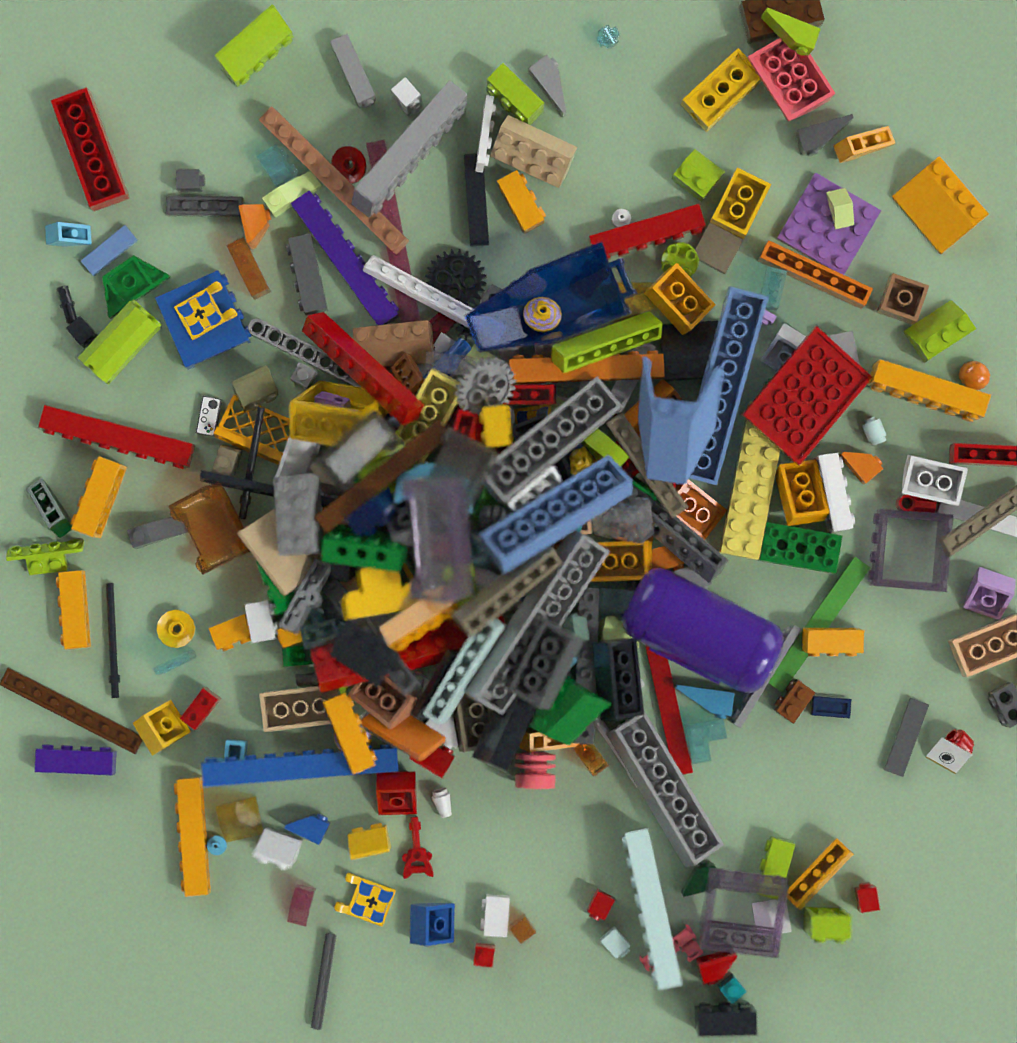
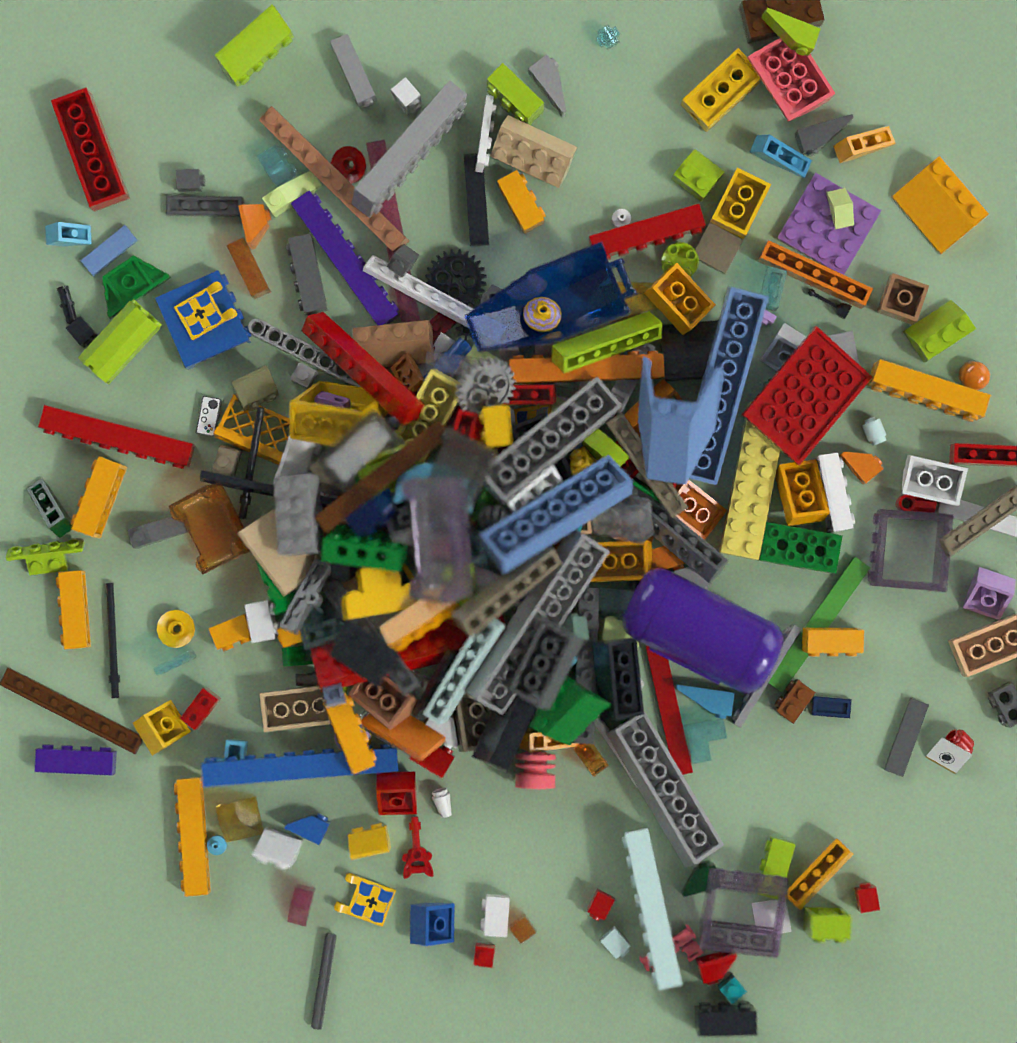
none -> sand blue tile [322,683,346,708]
none -> dark grey brick [387,244,419,277]
none -> dark azure slope [750,134,812,178]
none -> black hinge [808,289,852,320]

